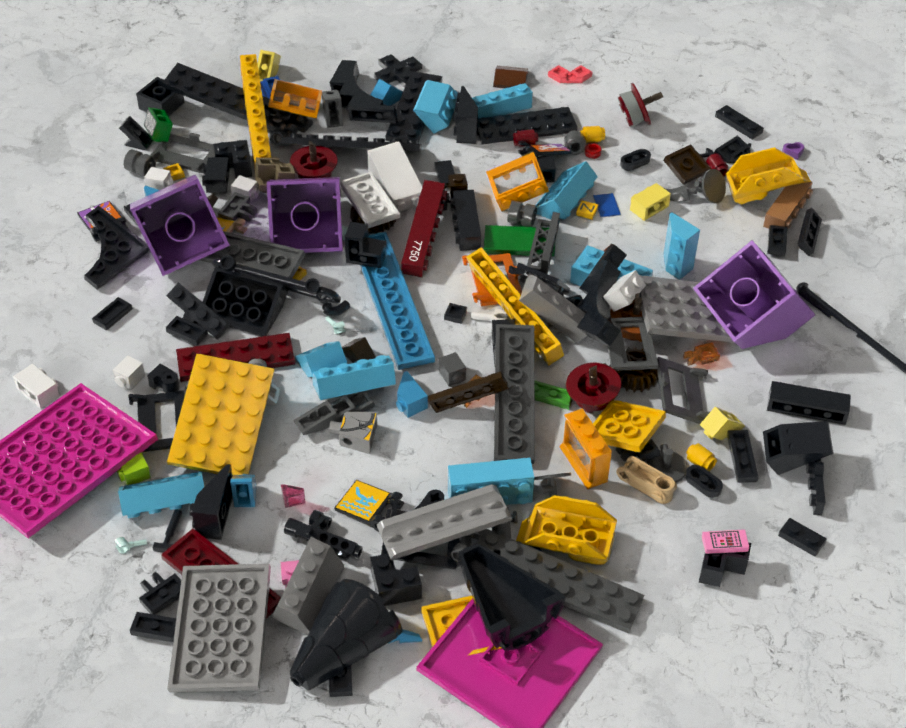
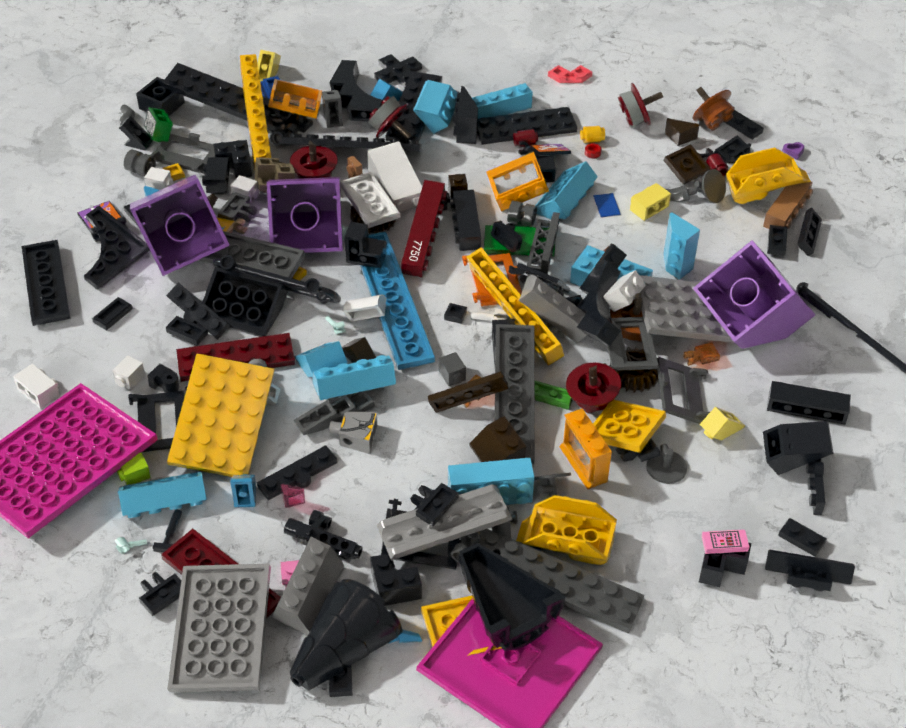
black plate [130,612,176,642] -> none
black slope [190,464,233,540] -> none
black arm [322,300,350,316] -> none
flag [334,480,404,532] -> none
dark azure slope [396,371,428,418] -> none
black tile [434,160,455,188] -> none
reddish brown slope [493,65,528,88] -> none
dark grey head [564,130,586,155] -> none
yellow tile [576,200,598,220] -> none
tan piece [616,456,677,504] -> none
black plate [620,149,651,171] -> none
black plate [685,465,723,498] -> none
yellow brick [686,443,717,471] -> none
black plate [727,430,758,483] -> none
none -> black plate [21,240,71,326]
none -> dark grey arm [120,104,135,126]
none -> black hinge [257,445,337,501]
none -> white brick [343,294,387,322]
none -> medium nougat plate [346,156,363,179]
none -> piece [368,96,412,140]
none -> black hinge [410,483,459,526]
none -> dark brown slope [469,416,526,462]
none -> black piece [491,221,523,252]
none -> dark brown slope [665,118,700,146]
none -> dark orange piece [692,87,735,131]
none -> black bracket [765,550,855,591]

